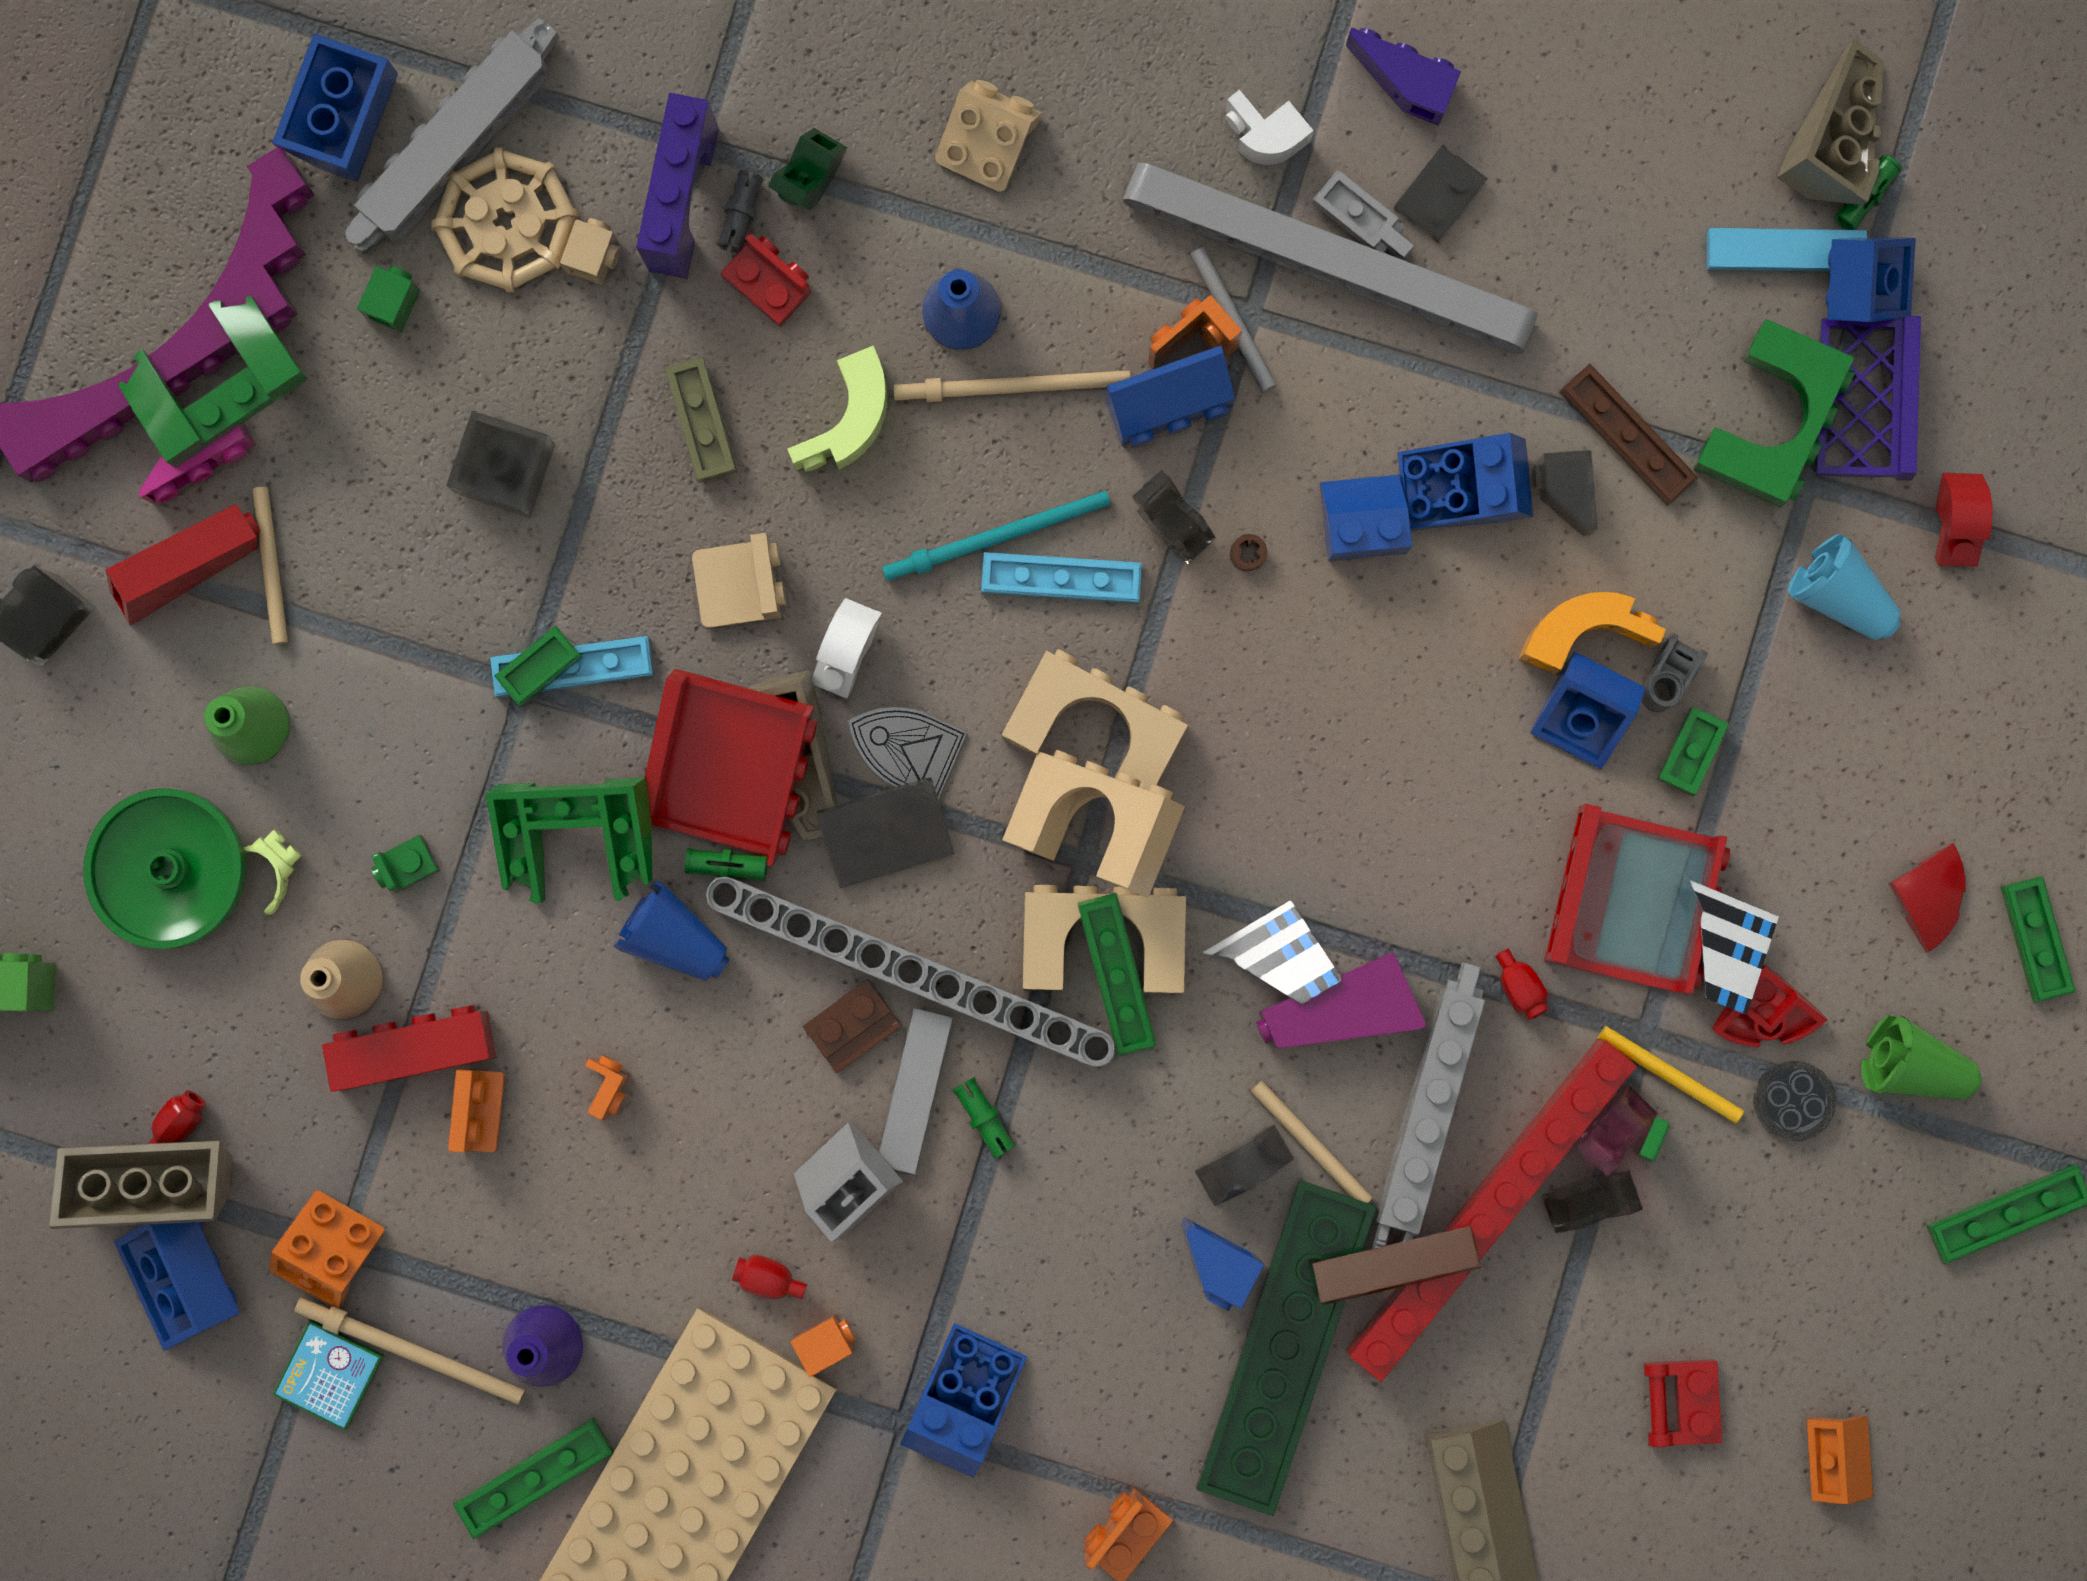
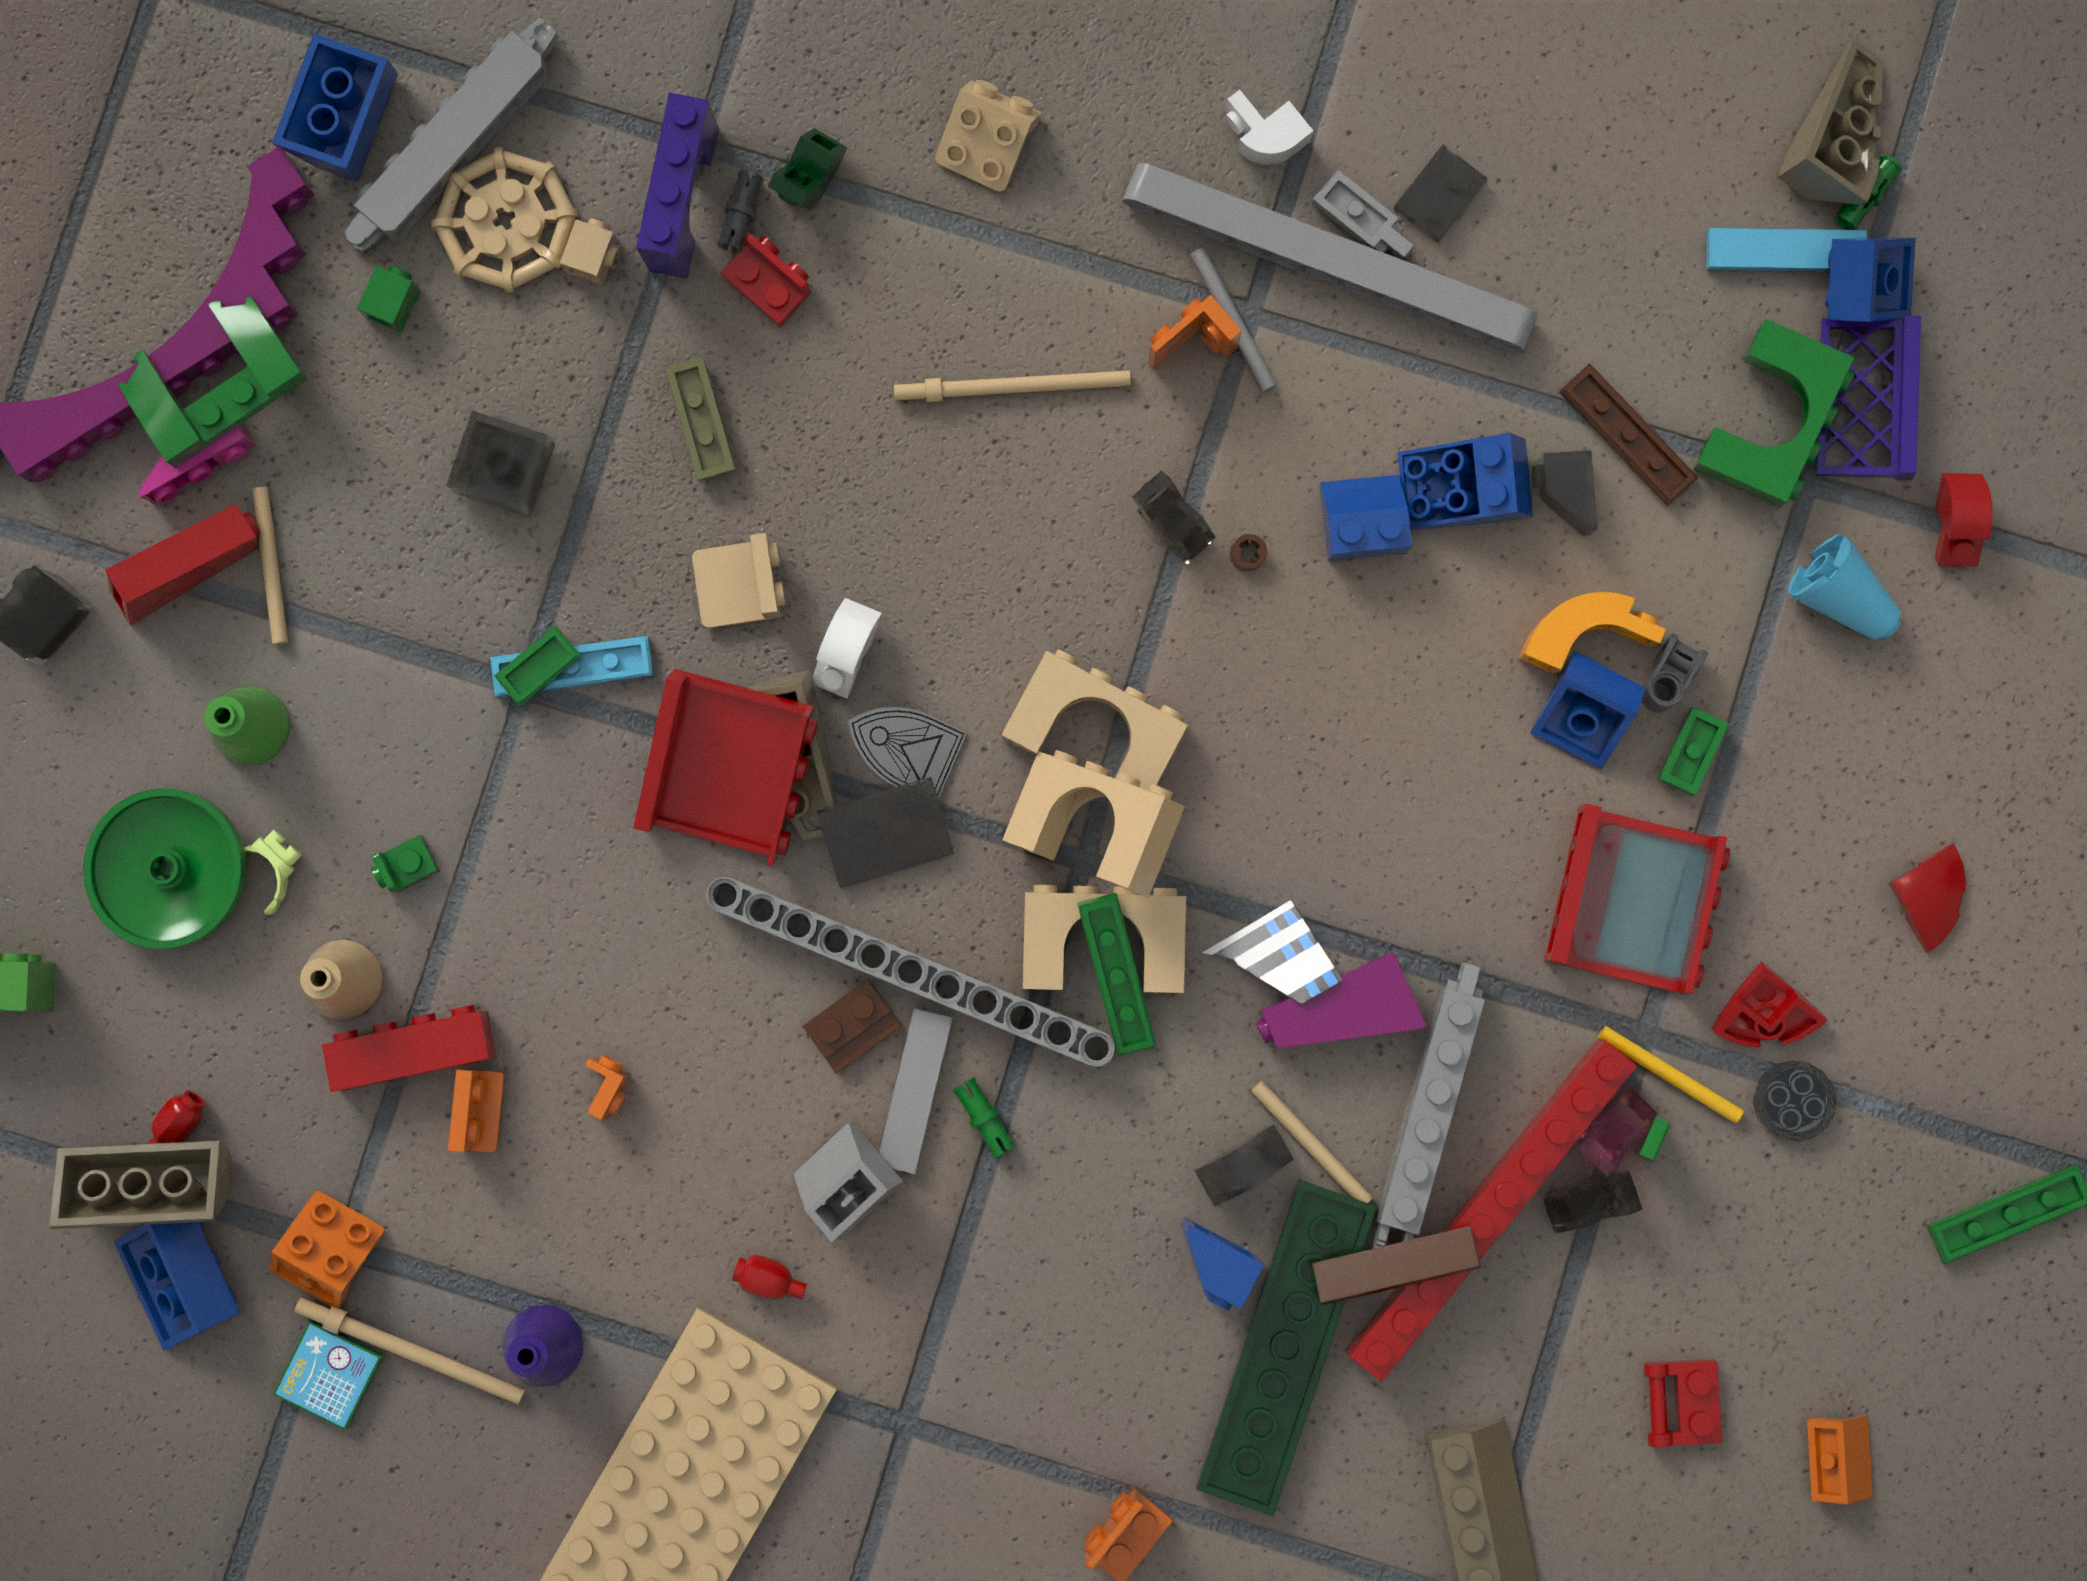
green tile [453,1418,614,1540] -> none
green wedge [485,777,652,903] -> none
blue cone [613,879,730,981] -> none
green pin [685,848,768,881] -> none
yellowish green arch [787,346,888,472] -> none
orange brick [790,1314,857,1378] -> none
teal bar [882,490,1111,581] -> none
blue slope [900,1323,1027,1478] -> none
blue cone [922,269,1001,350] -> none
medium azure tile [981,552,1142,604] -> none
blue slope [1106,346,1235,448] -> none
dark purple slope [1346,27,1461,126] -> none
red plant [1495,948,1549,1021] -> none
sticker [1690,880,1779,1015] -> none
bright green cone [1861,1015,1982,1100] -> none
green tile [2000,876,2076,1002] -> none

